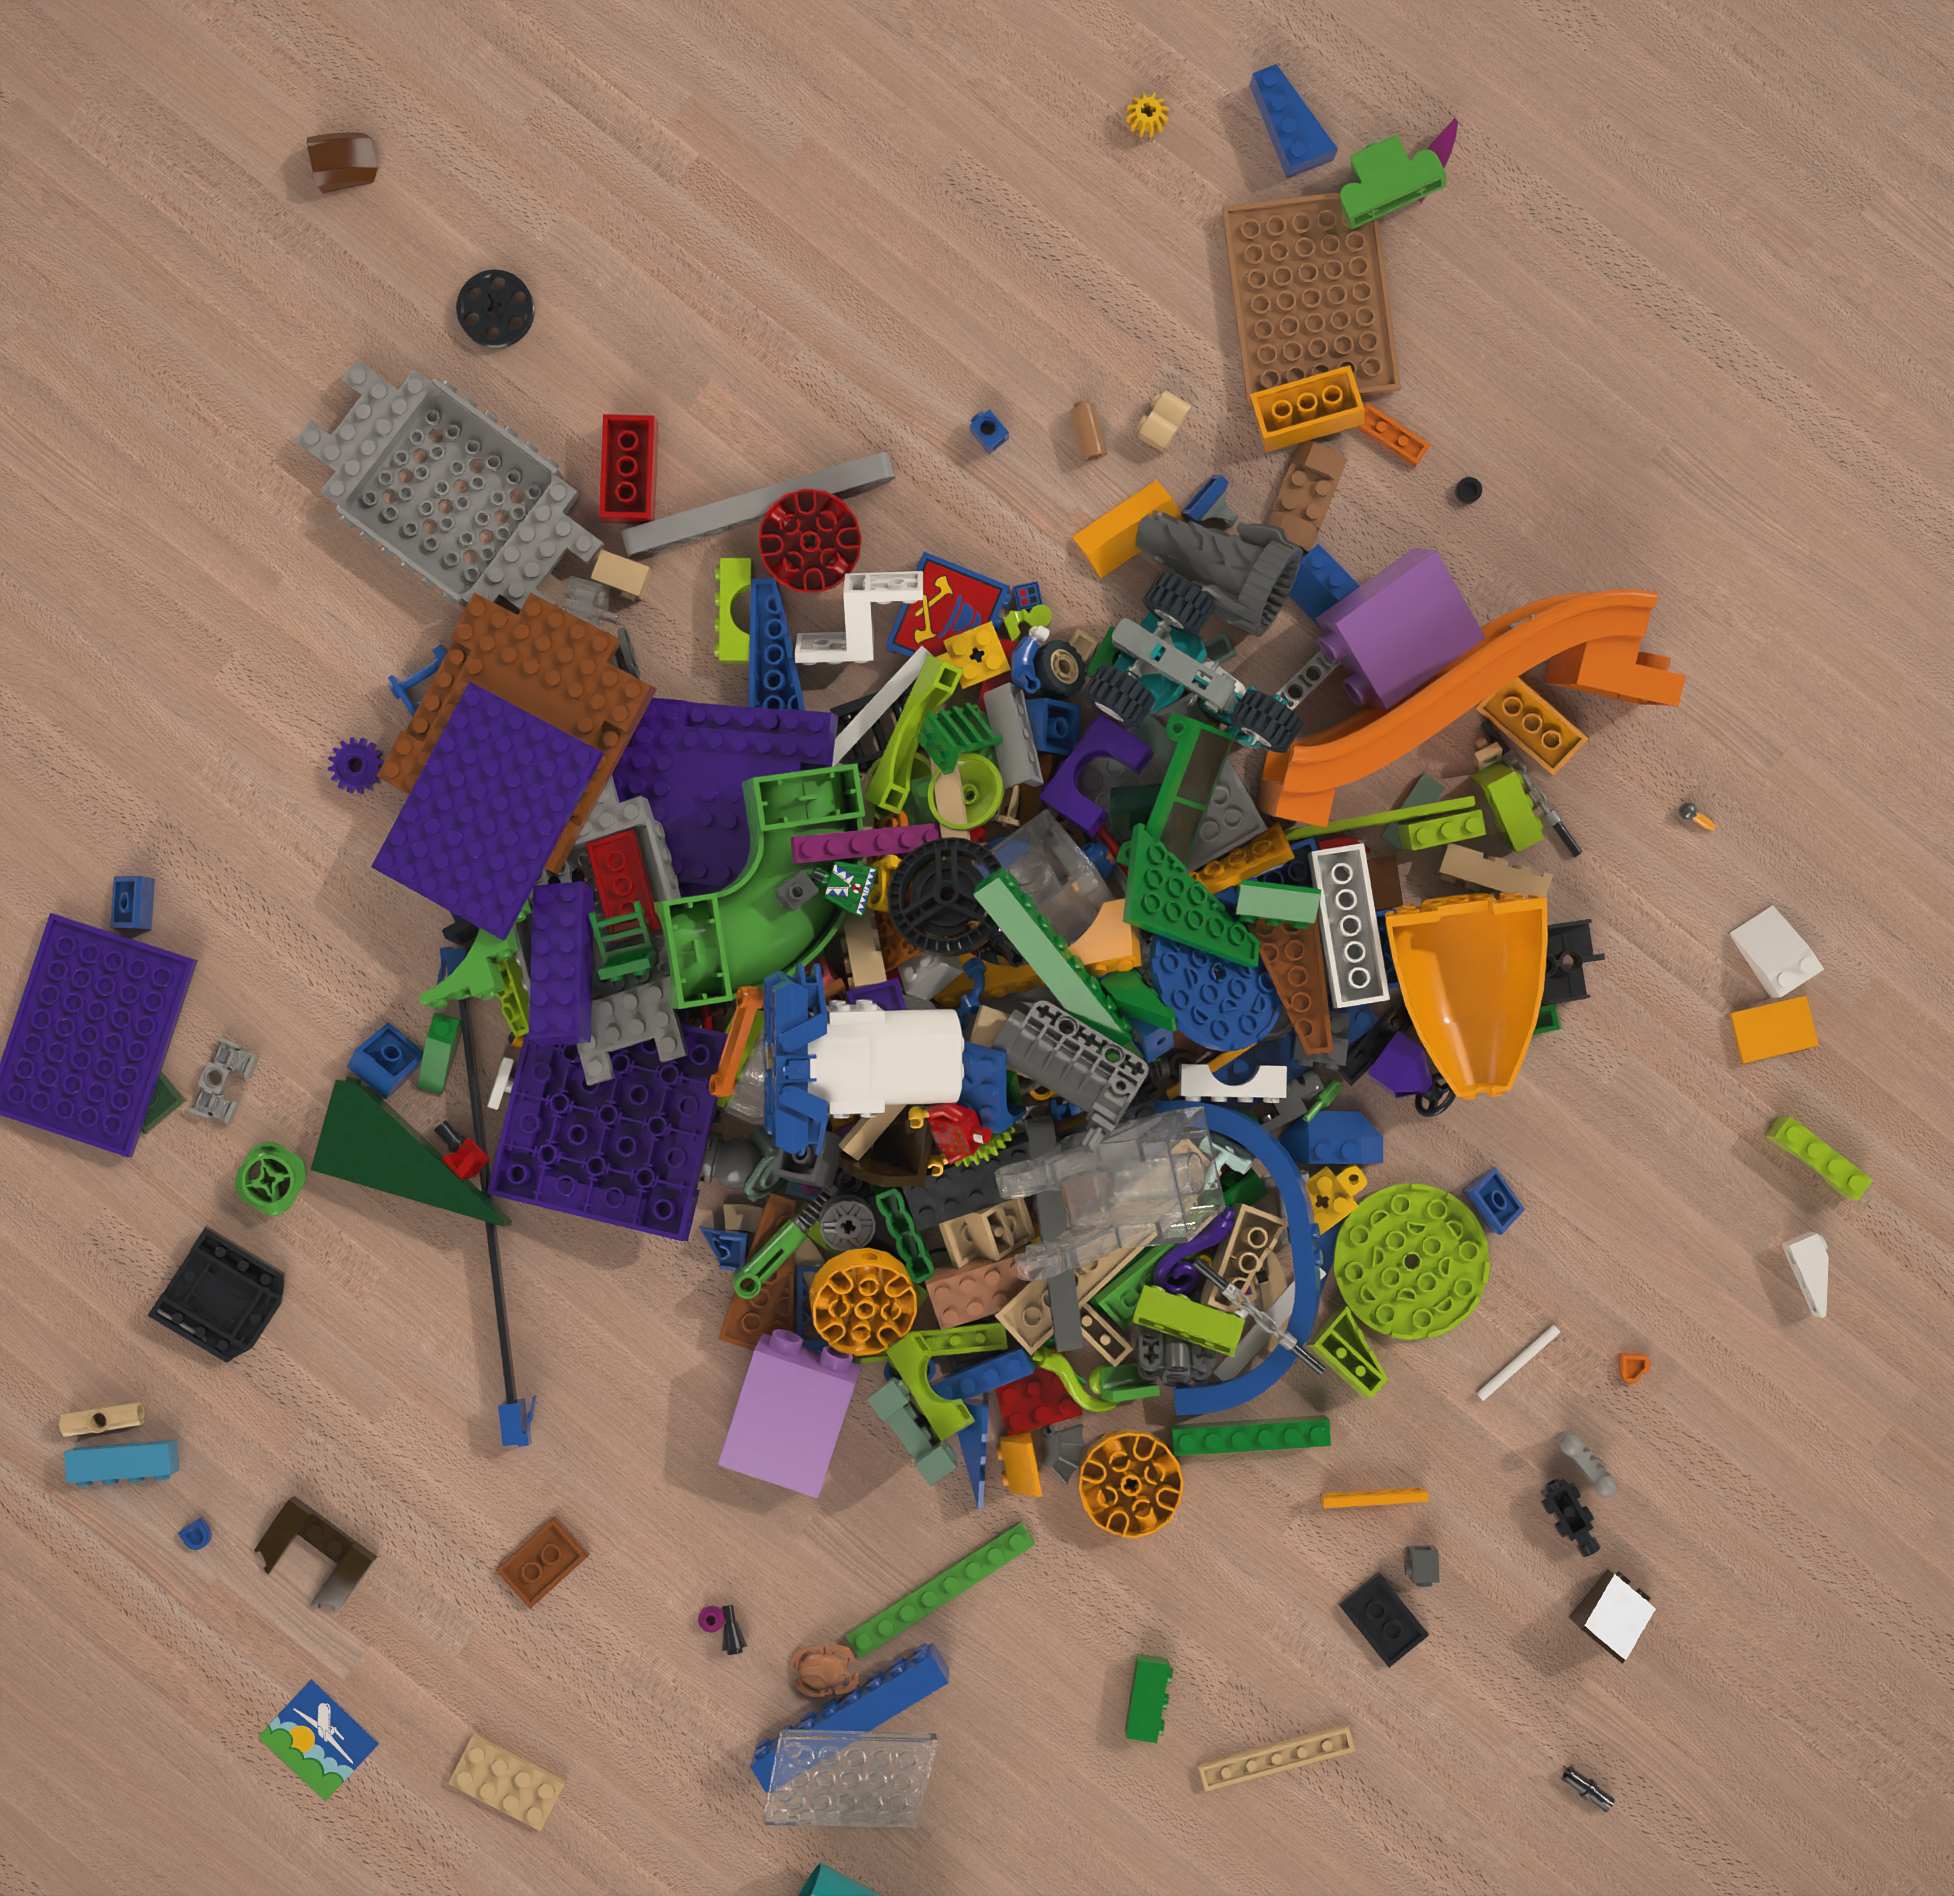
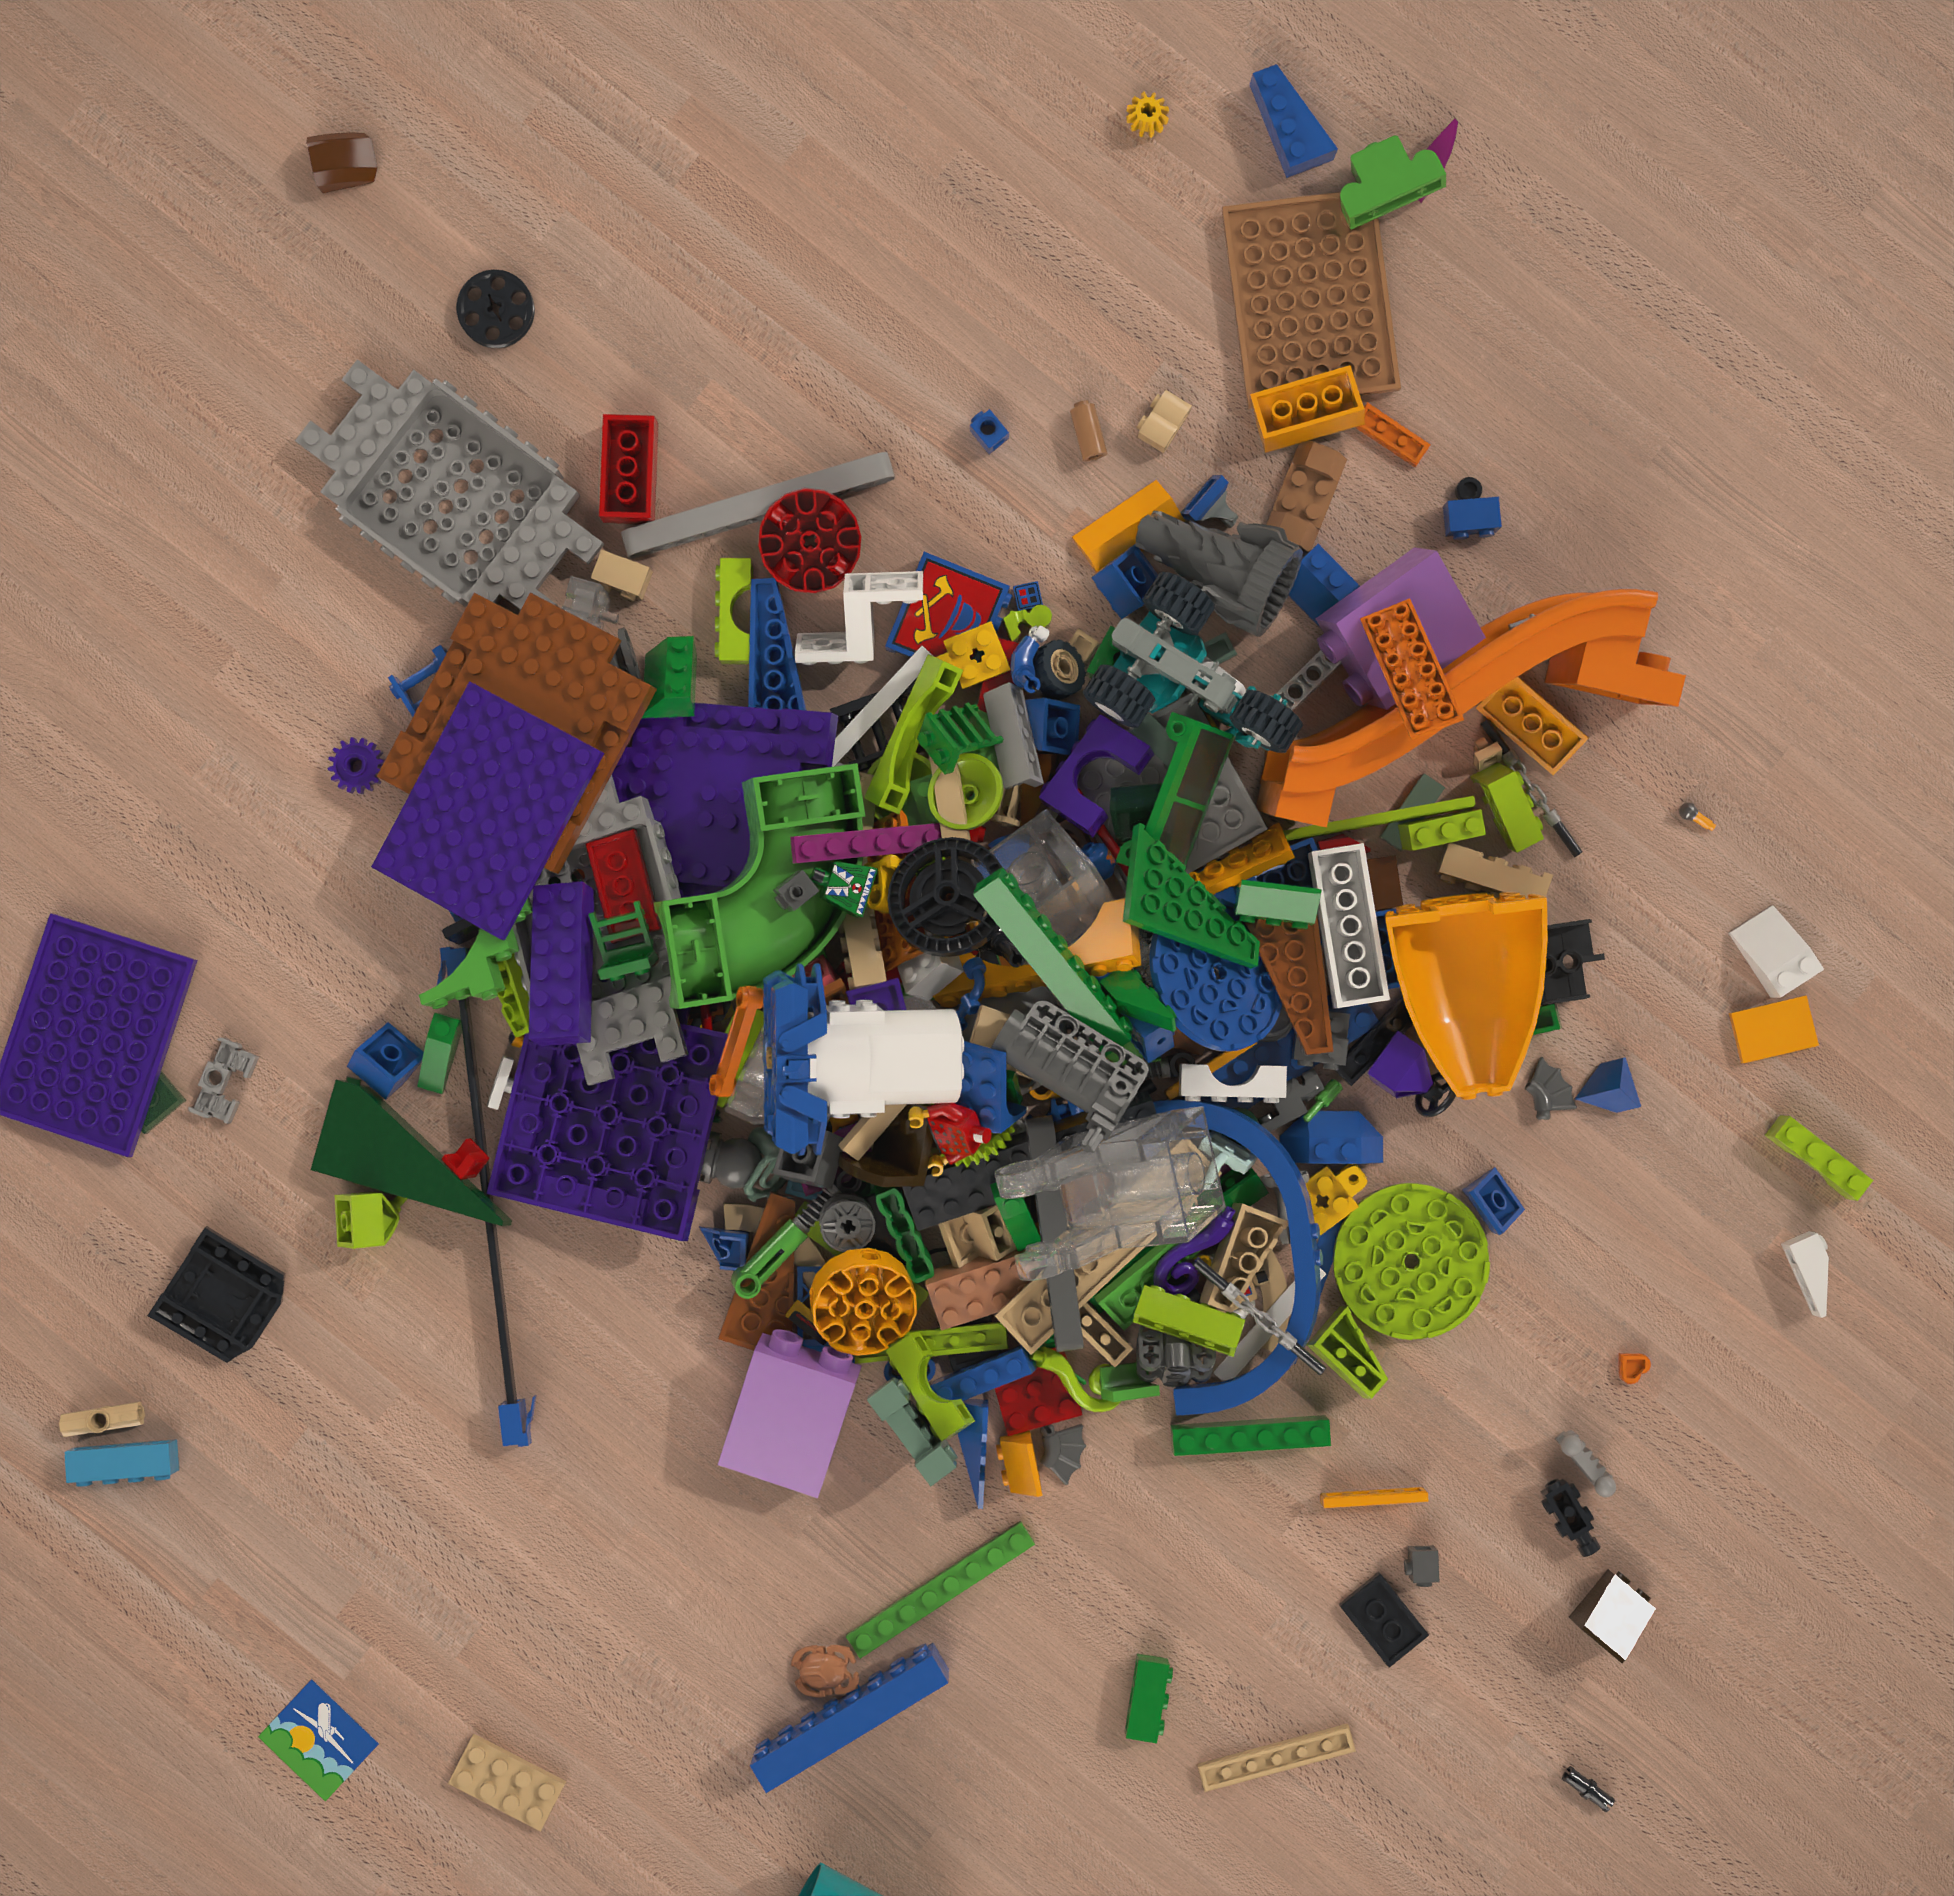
blue slope [111,876,155,930] -> none
blue tile [178,1517,212,1550] -> none
bright green piece [235,1141,307,1216] -> none
dark brown wedge [254,1496,377,1611] -> none
black pin [434,1121,466,1153] -> none
dark orange tile [496,1516,590,1609] -> none
magenta plate [698,1605,725,1633] -> none
black cone [722,1604,747,1655] -> none
clear plate [763,1729,938,1828] -> none
light orange brick [1078,1428,1184,1539] -> none
white bar [1476,1324,1561,1401] -> none
none -> lime piece [335,1192,407,1249]
none -> green slope [642,636,697,718]
none -> sticker [785,1300,827,1345]
none -> green slope [990,1175,1041,1252]
none -> blue slope [1091,544,1158,619]
none -> orange plate [1360,598,1464,740]
none -> blue brick [1443,497,1502,540]
none -> dark grey arm [1525,1057,1577,1120]
none -> blue slope [1575,1057,1641,1113]

